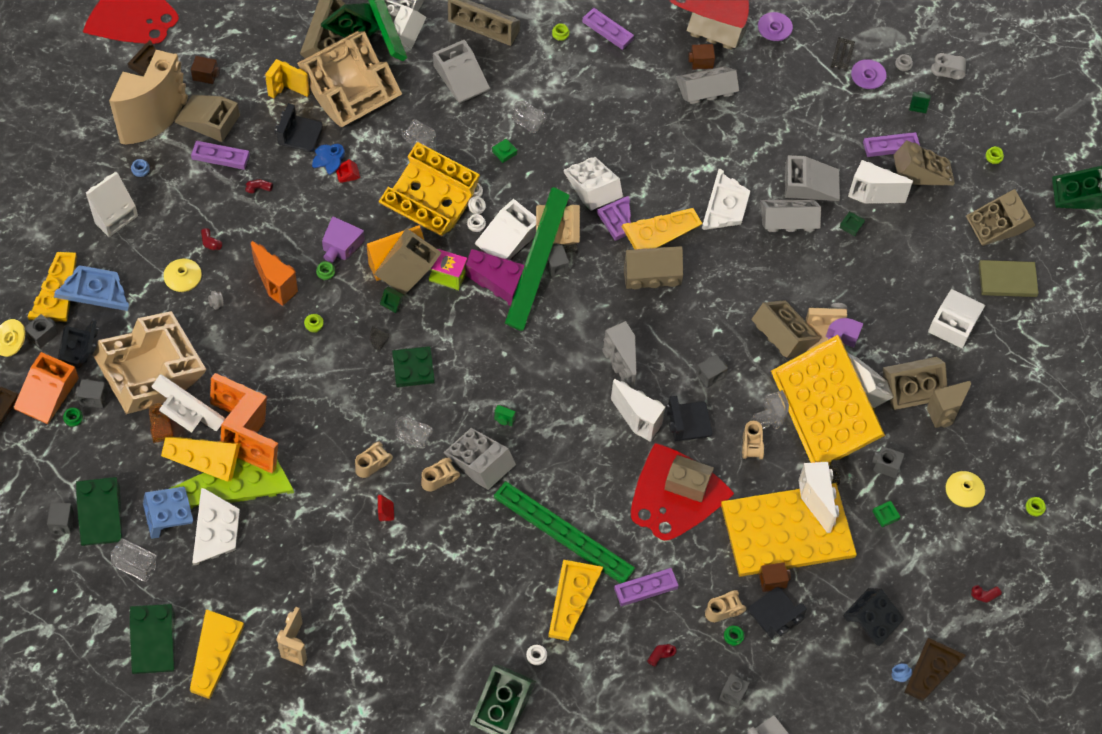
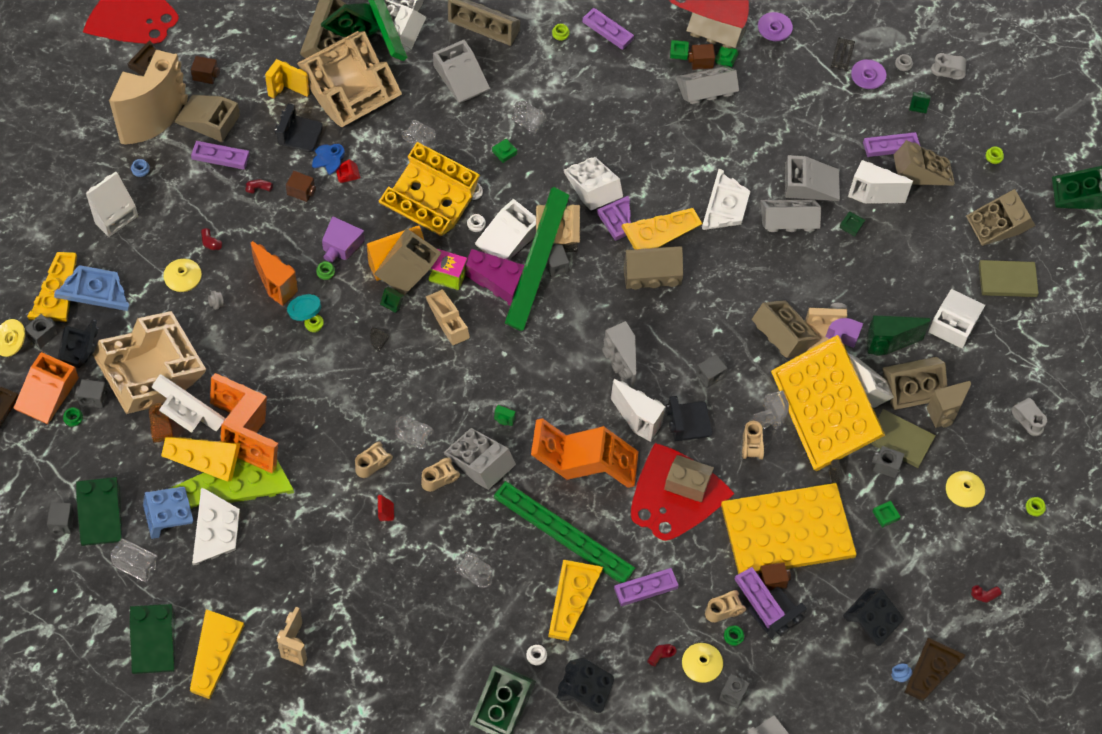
dark green plate [392,346,435,387] -> none
white plate [468,196,486,214] -> none
white slope [798,462,839,533] -> none
none -> reddish brown brick [286,171,316,202]
none -> teal piece [287,294,321,321]
none -> tan slope [426,289,470,345]
none -> clear piece [454,551,493,588]
none -> orange bracket [531,418,639,488]
none -> black bracket [556,658,614,713]
none -> green plate [670,40,689,60]
none -> light yellow dish [682,643,723,683]
none -> green plate [715,47,738,67]
none -> medium lavender plate [735,567,785,628]
none -> dark green slope [867,315,930,356]
none -> olive tile [870,409,936,468]
none -> light grey piece [1011,398,1047,436]

